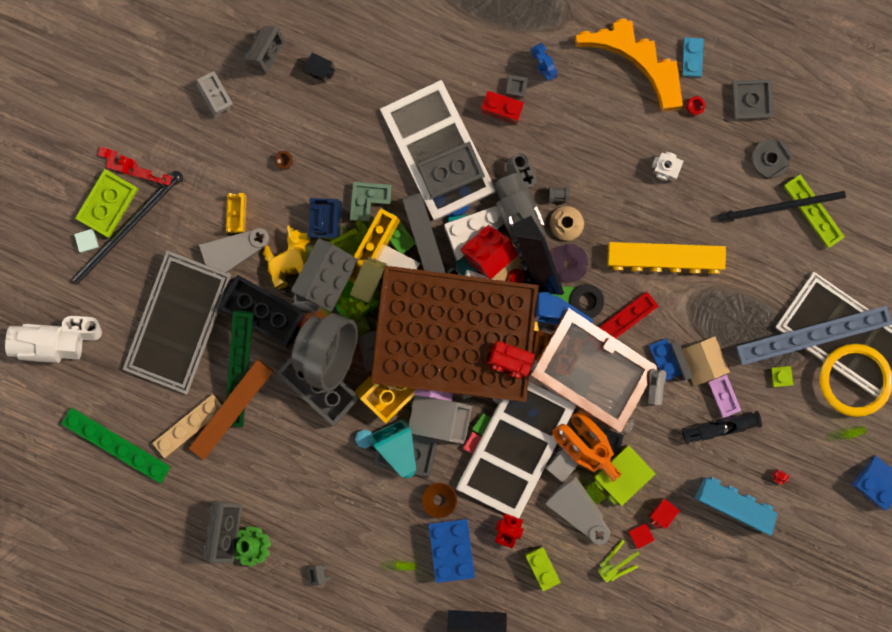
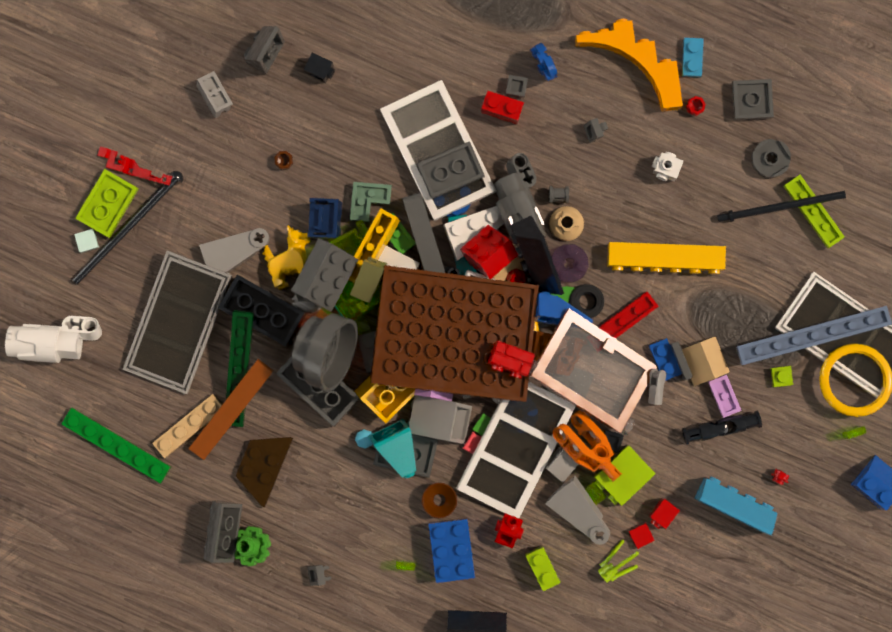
yellow hinge [226,193,247,234] -> none
none -> dark brown wing [236,437,293,508]
none -> dark grey tile [583,118,608,143]

